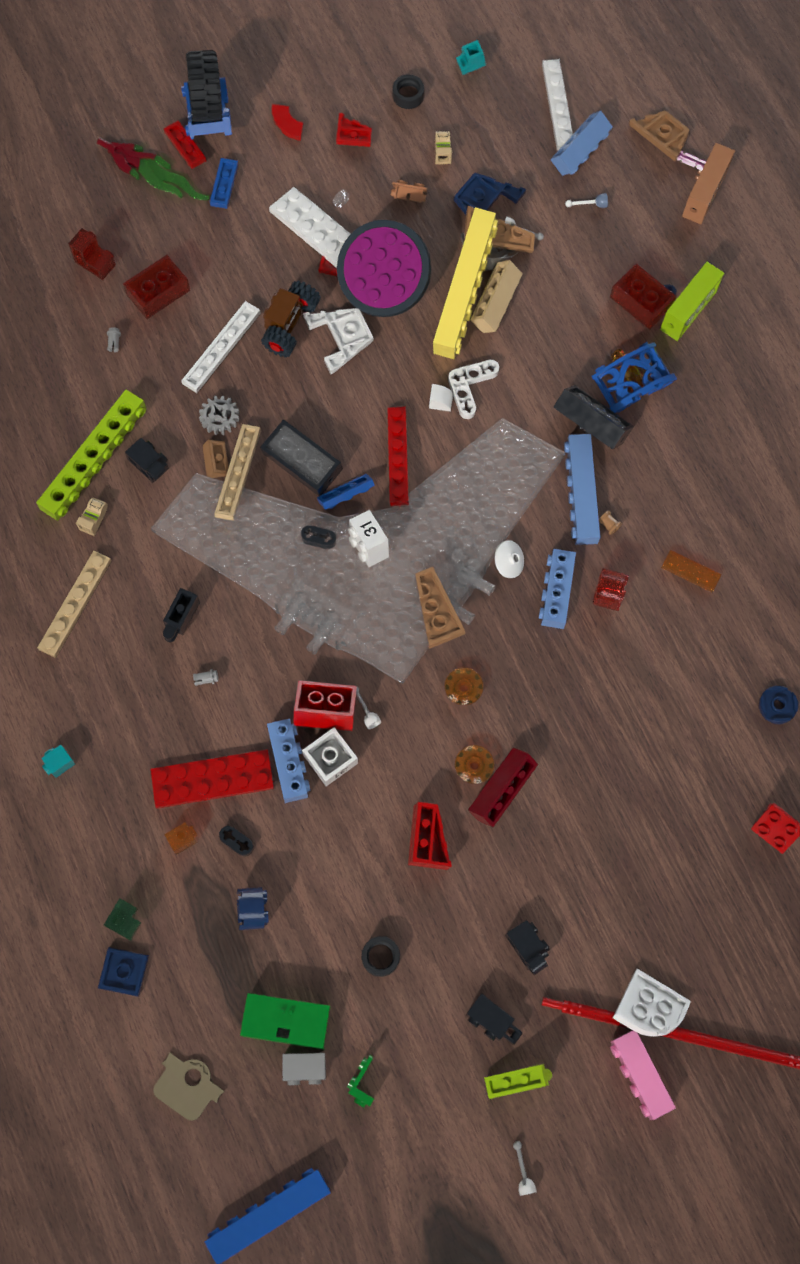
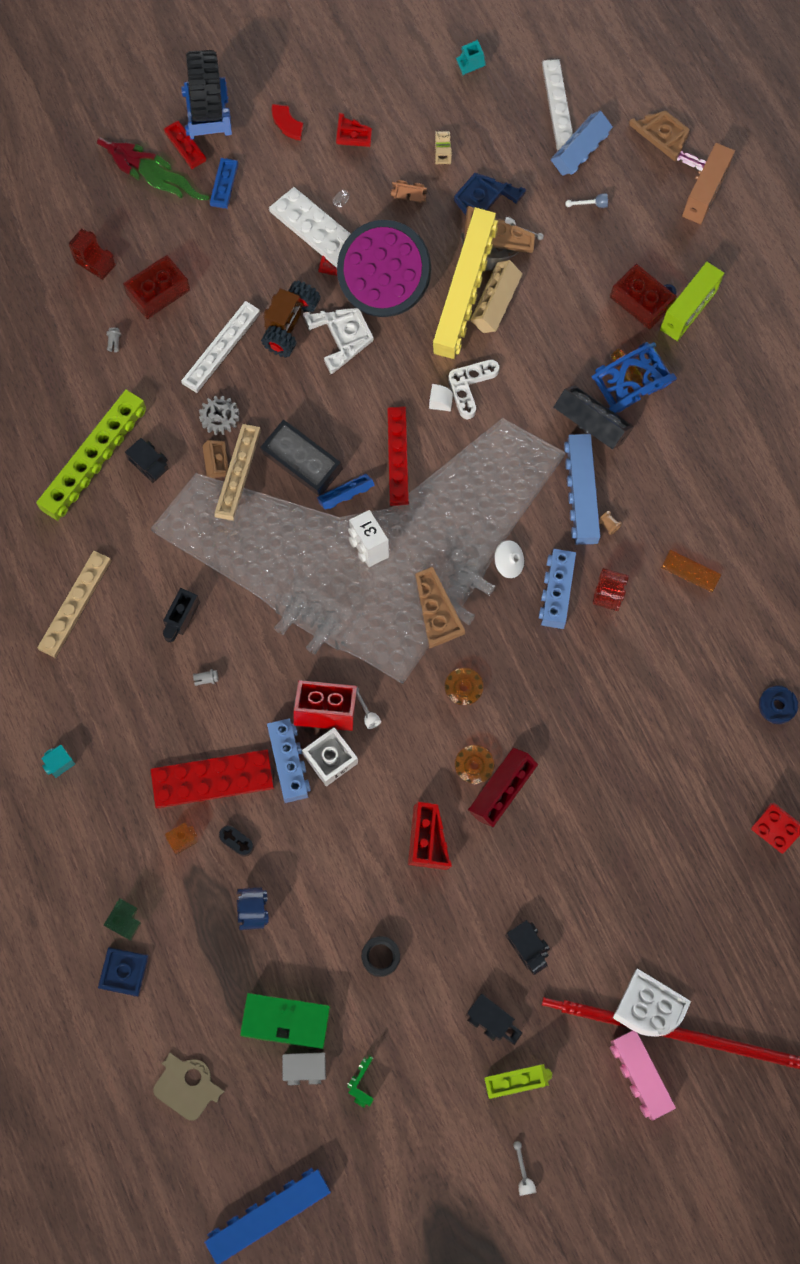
tan leg [76,497,108,536] -> none
black beam [301,525,337,549] -> none
black tyre [392,74,425,109] -> none

